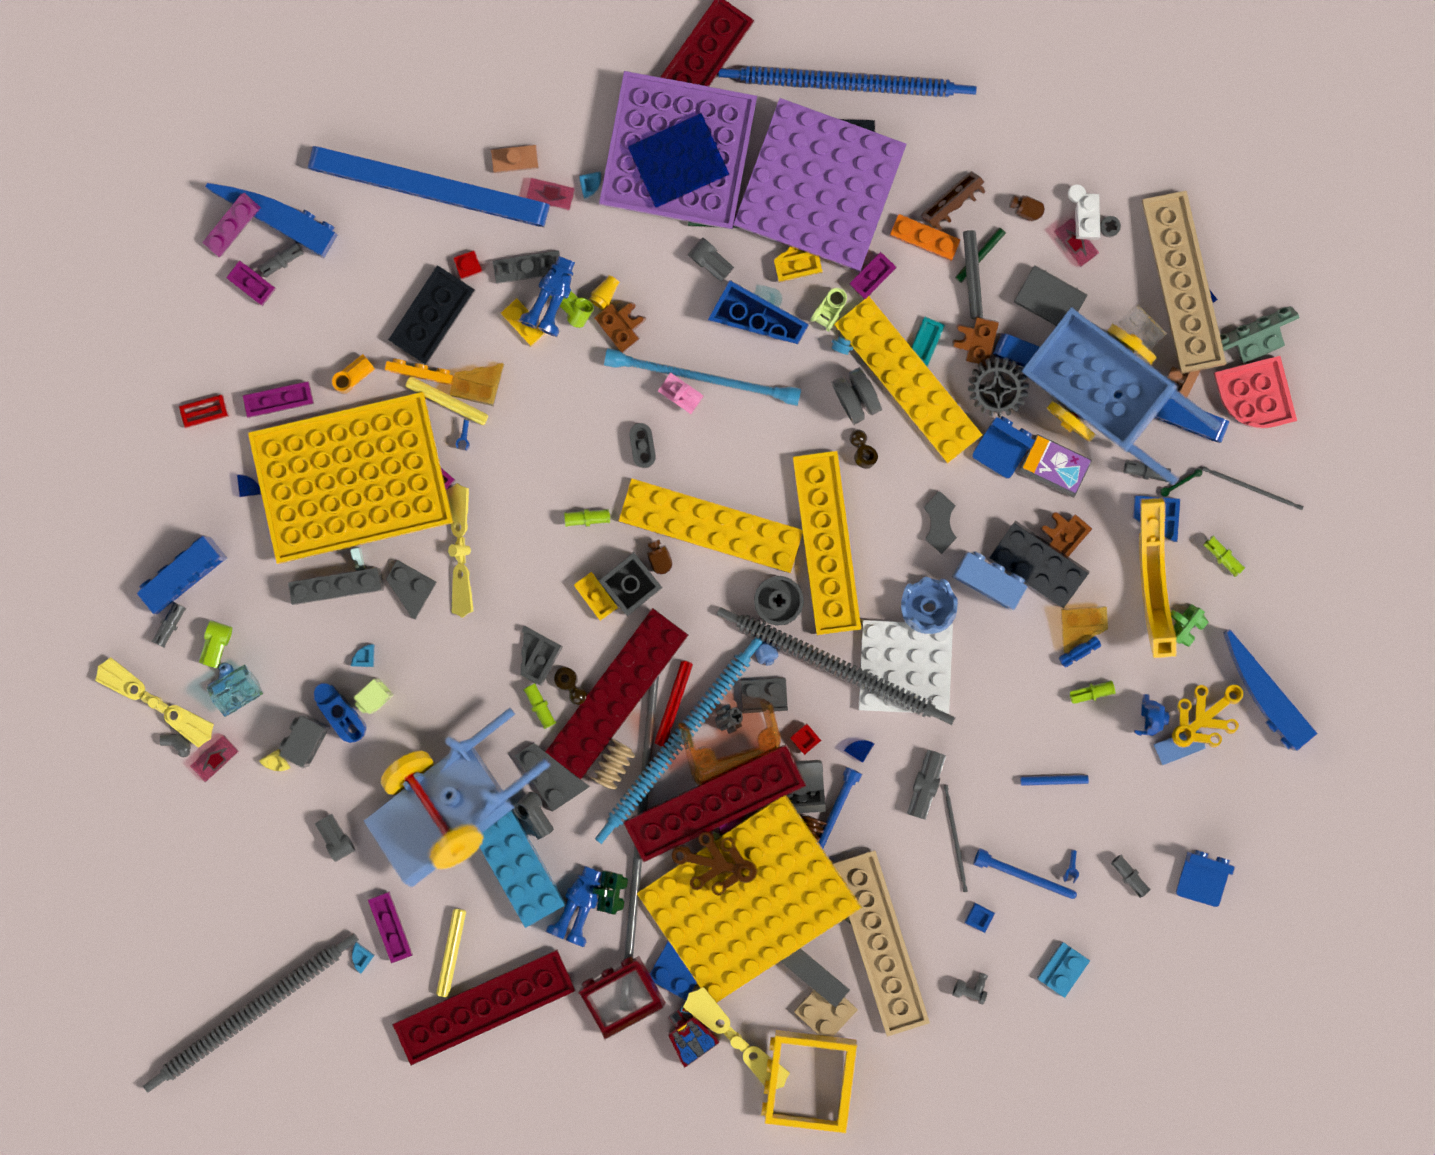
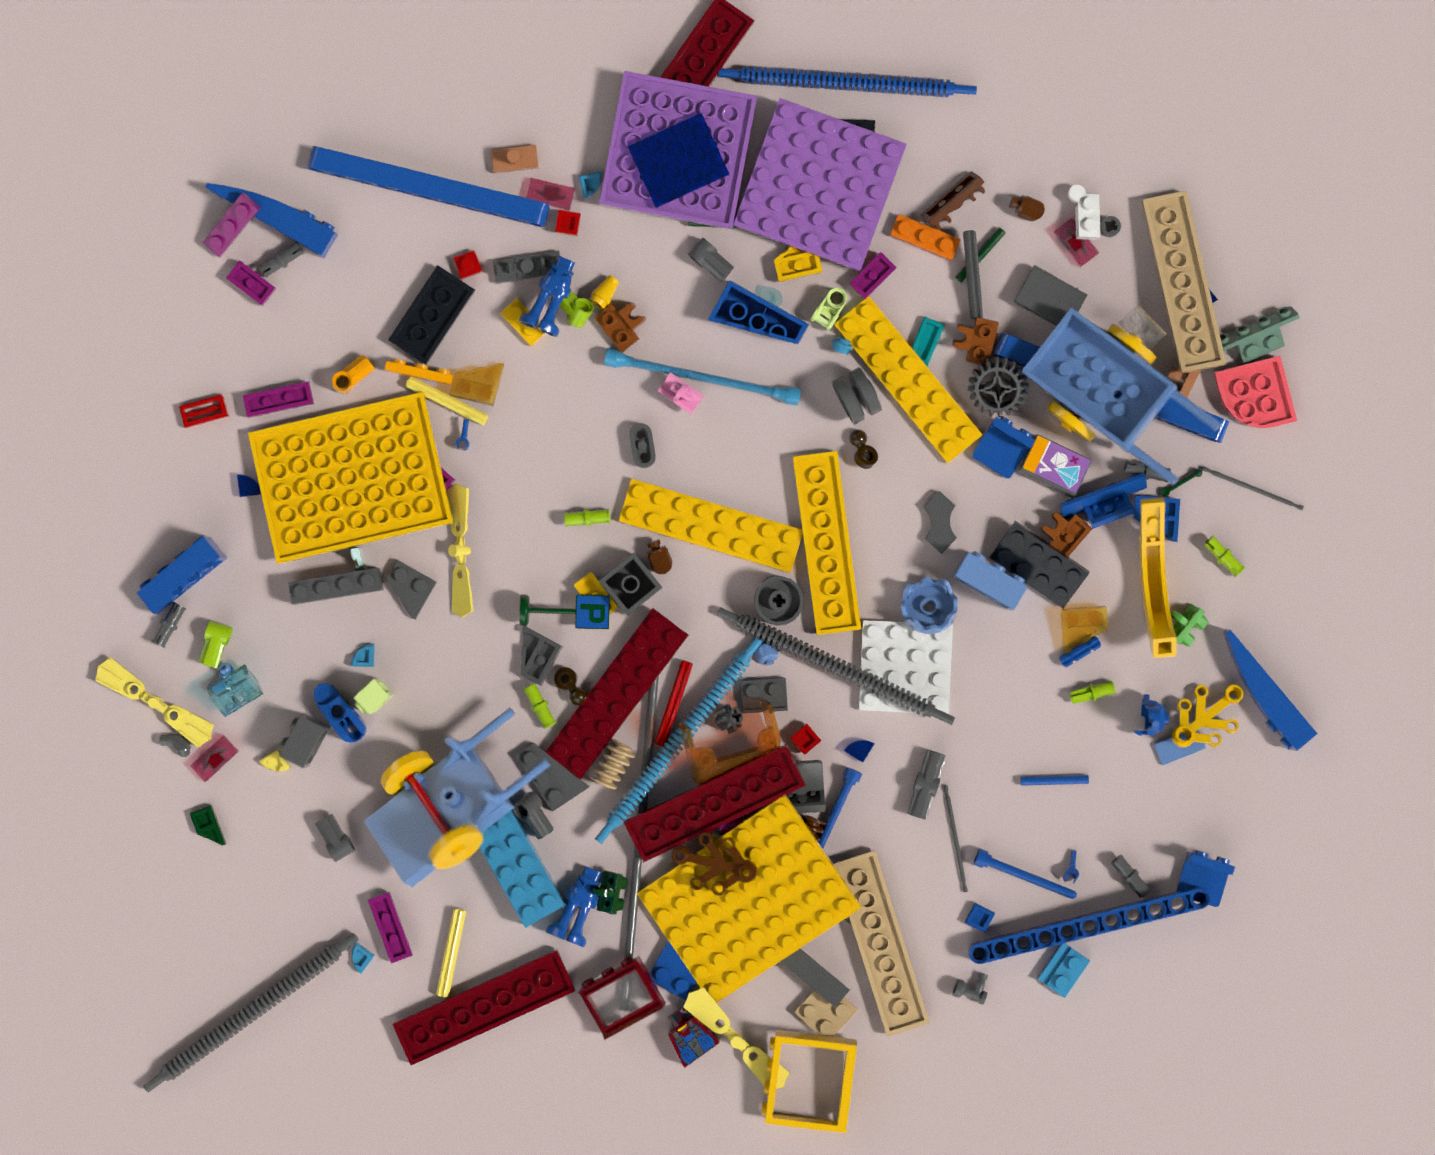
none -> dark green tile [189,805,226,845]
none -> piece [520,594,610,629]
none -> red plate [555,210,581,236]
none -> blue beam [968,887,1210,964]
none -> blue bracket [1060,473,1147,529]

